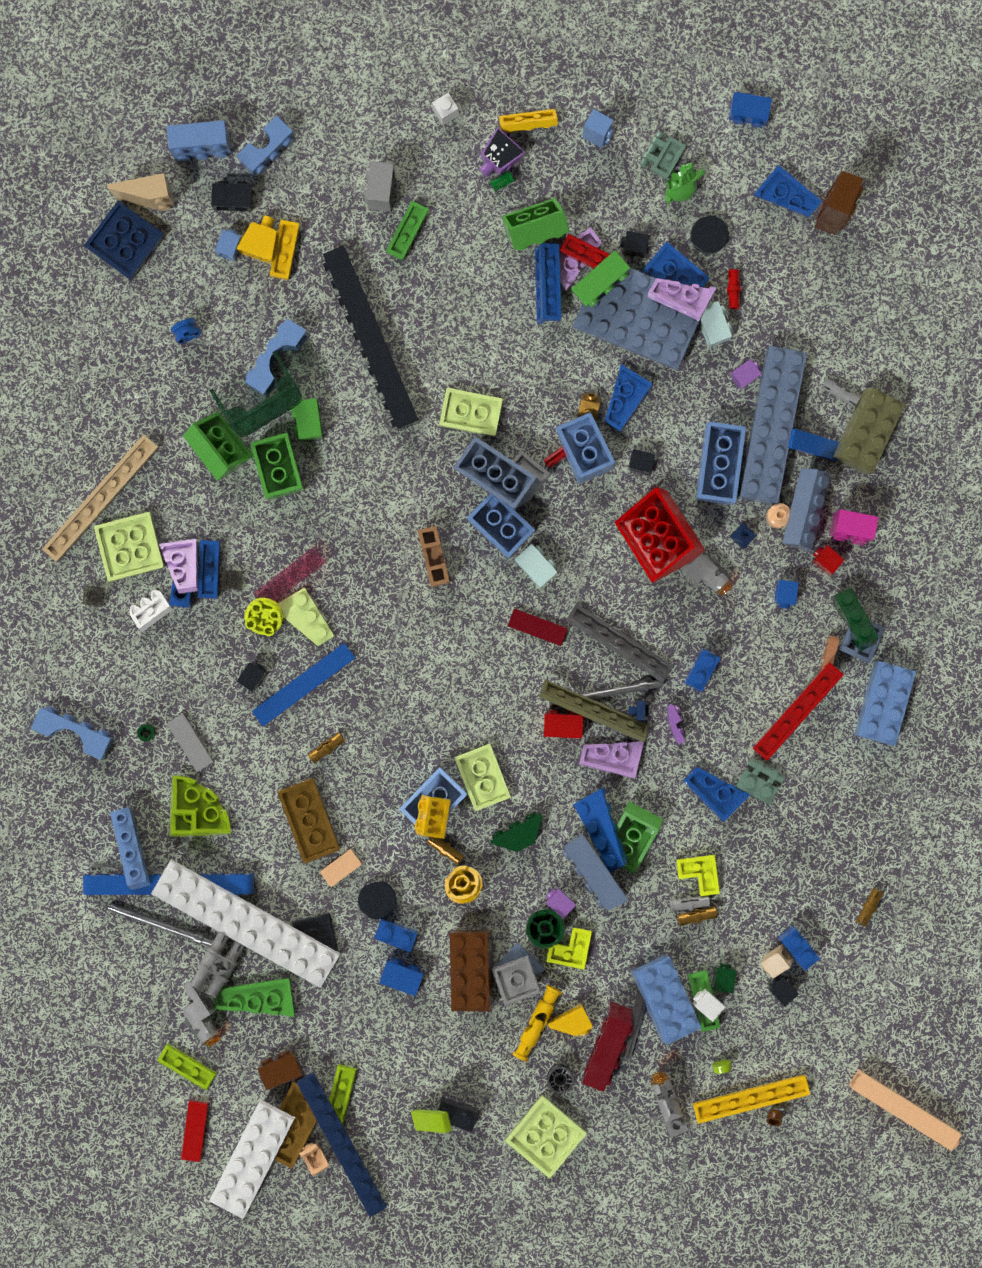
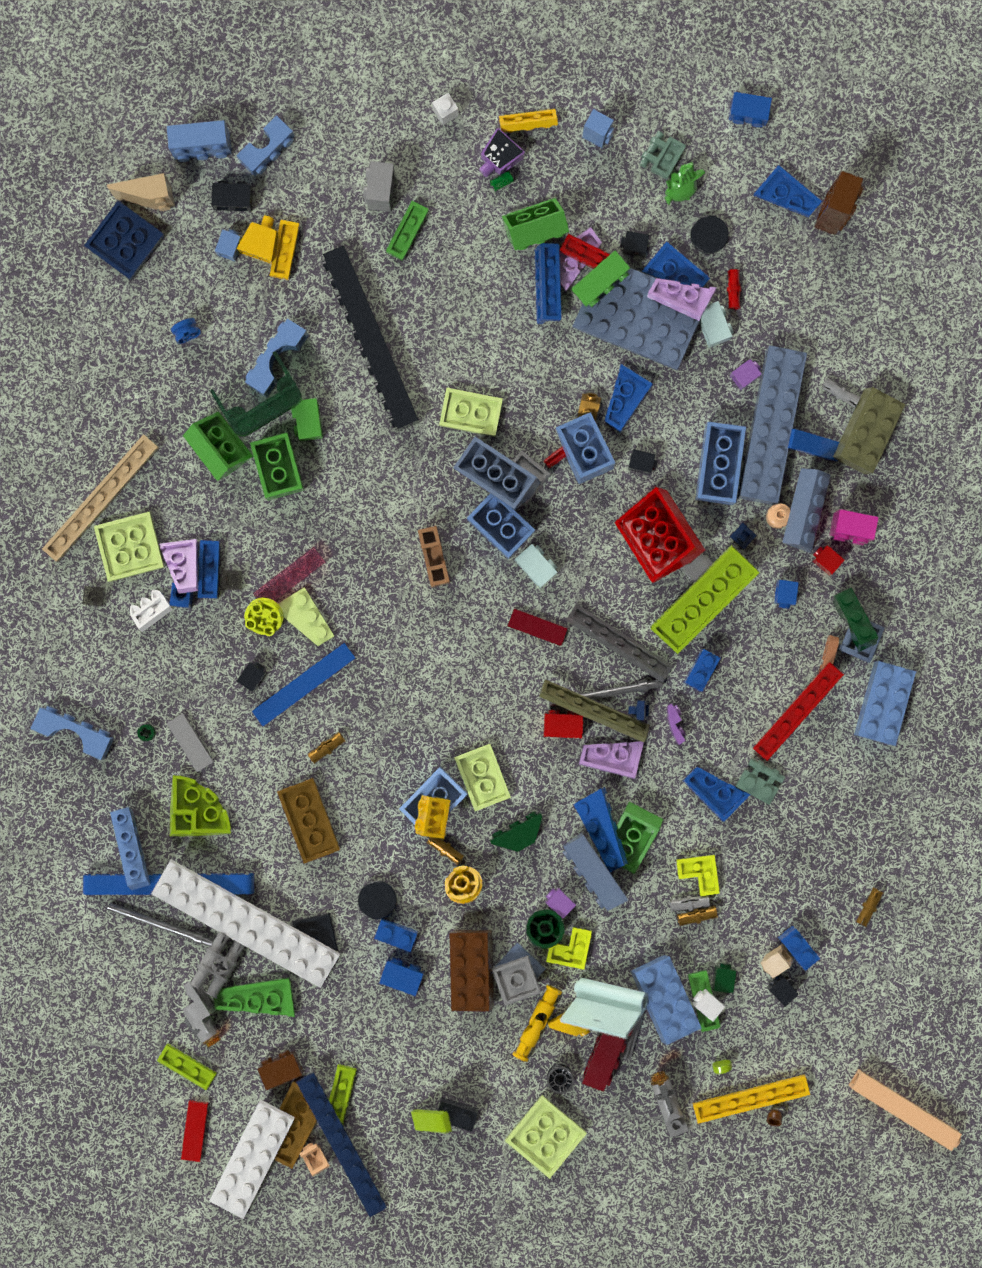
light nougat tile [320,849,362,887] -> none
none -> light aqua door [560,978,648,1038]
none -> lime plate [650,545,760,654]

